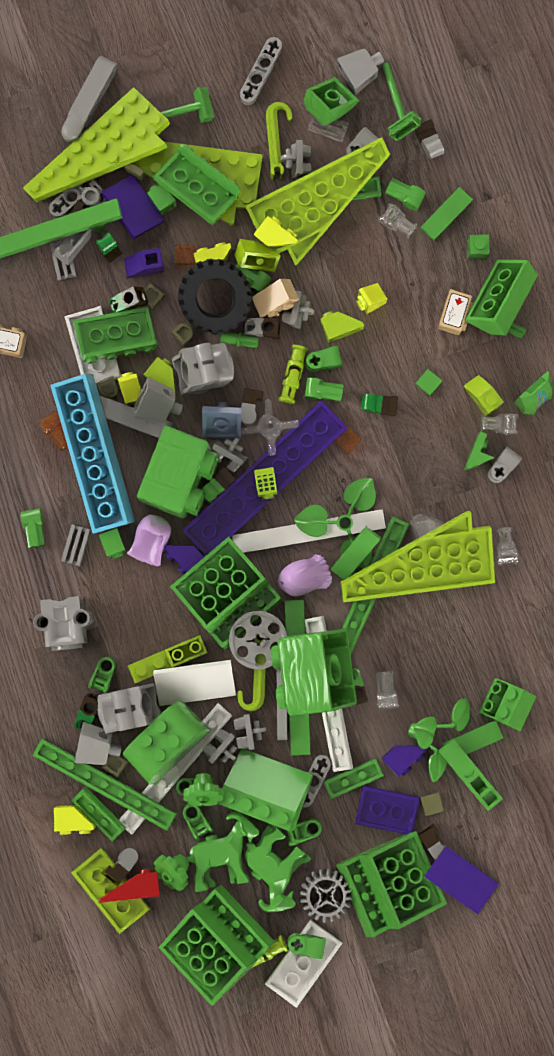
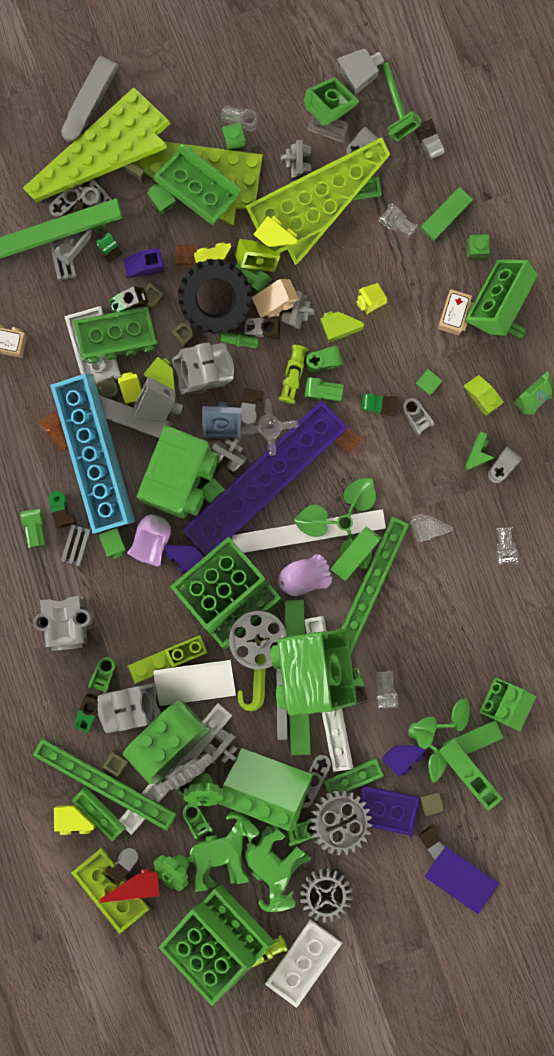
light grey torso [75,722,122,765] -> none
dark purple tile [101,175,165,240] -> none
bright green piece [160,87,214,124] -> none
light grey hips [234,714,266,750] -> none
light grey beam [240,37,282,105] -> none
lime slope [254,467,277,500] -> none
lime piece [266,102,292,180] -> none
bright green piece [287,933,326,959] -> none
bright green slope [336,831,447,938] -> none
lime wing [341,511,495,602] -> none
bright green piece [385,178,426,211] -> none
clear connector [480,414,519,435] -> none
none -> leg [48,491,77,529]
none -> light grey gear [154,752,213,795]
none -> clear piece [220,104,259,131]
none -> bright green brick [222,122,246,151]
none -> light grey gear [309,790,372,855]
none -> light grey piece [402,398,434,436]

